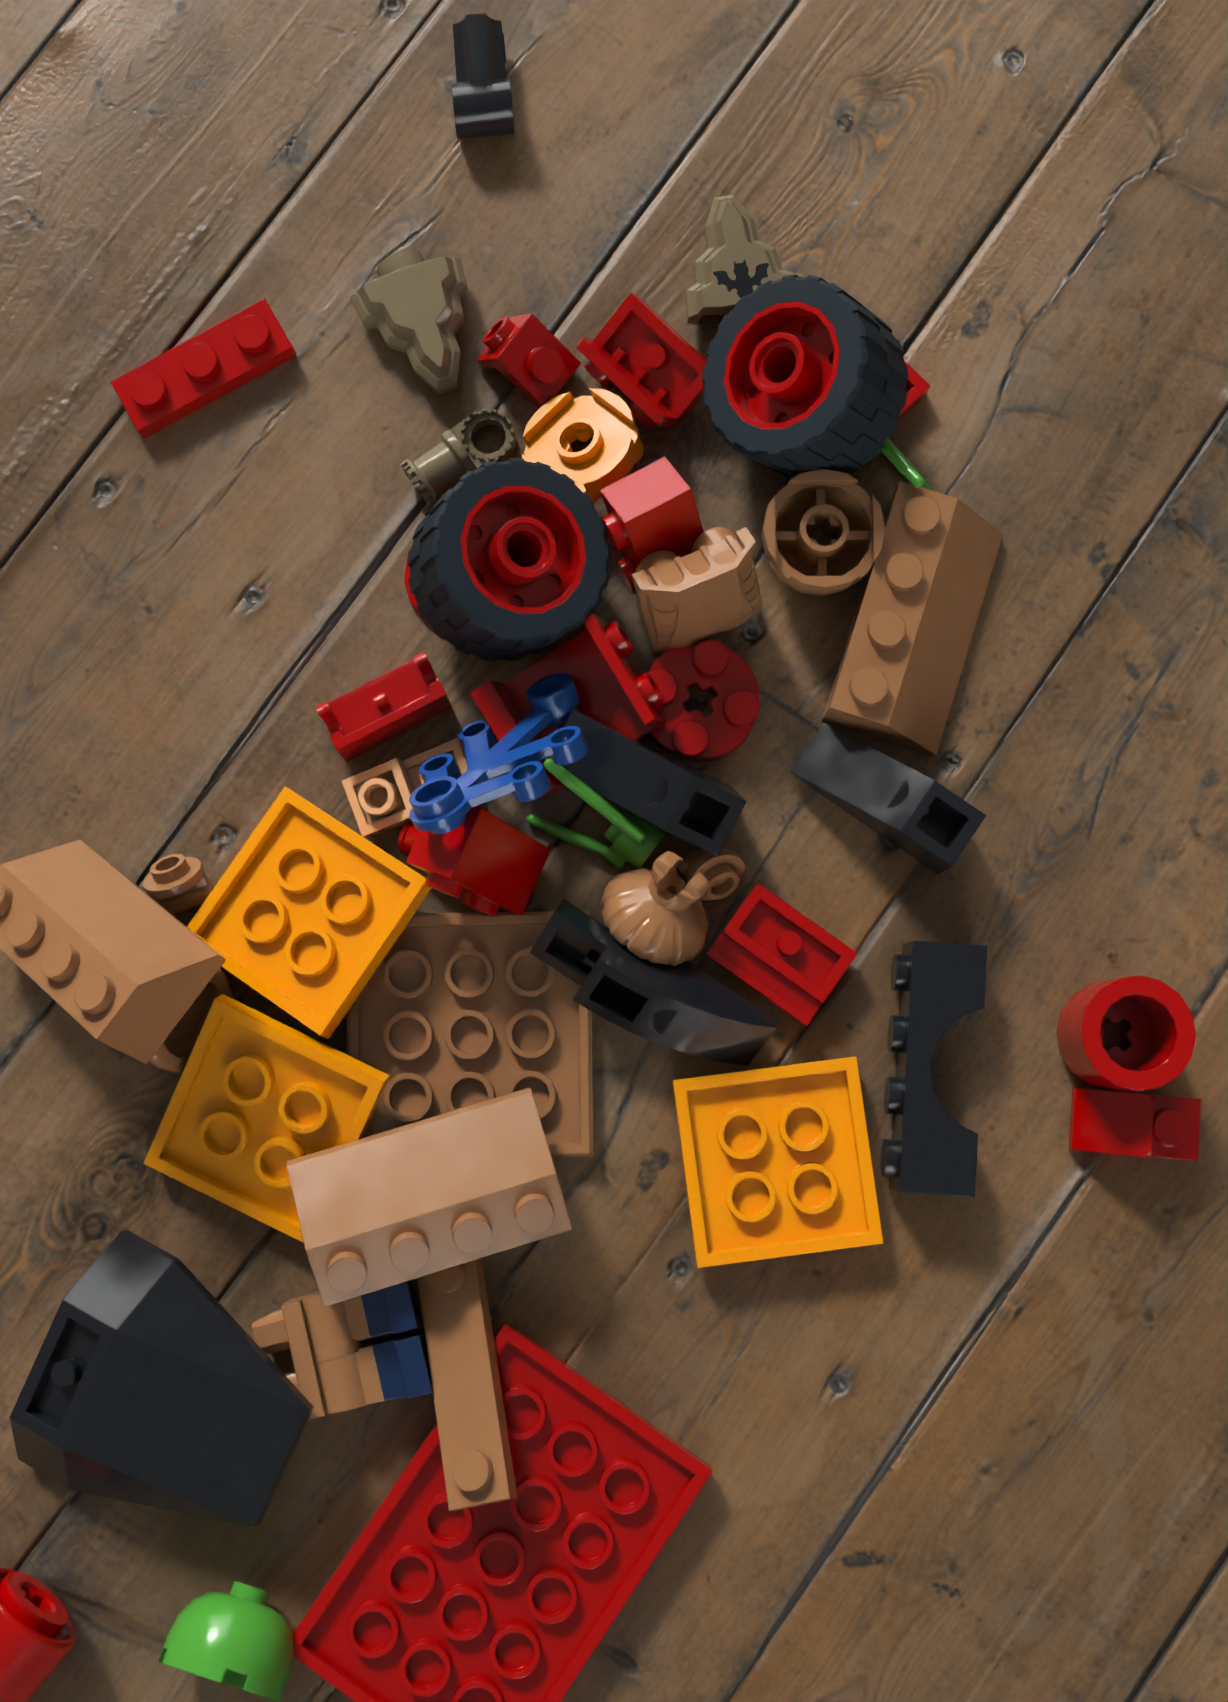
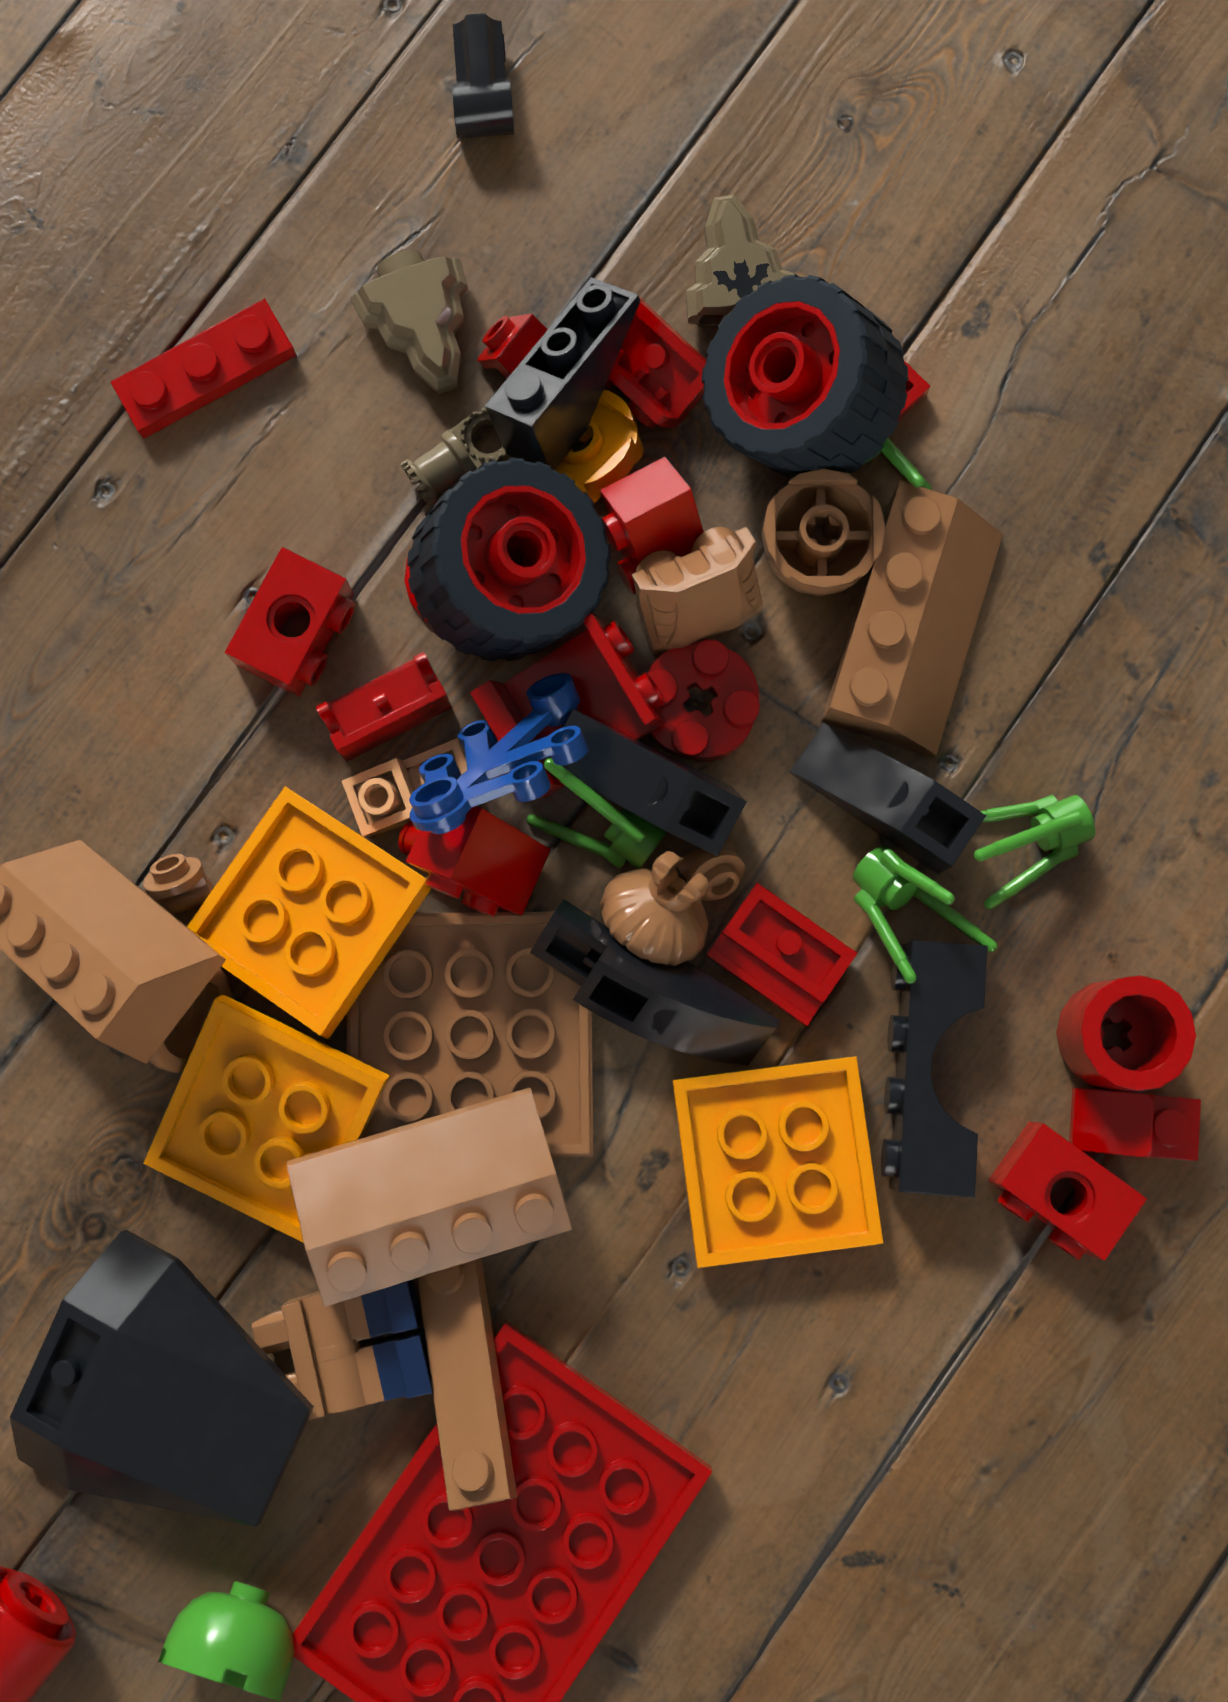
none -> red brick [224,547,356,697]
none -> black slope [485,277,640,470]
none -> bright green plant [853,846,998,984]
none -> bright green plant [974,795,1096,910]
none -> red brick [988,1121,1147,1261]

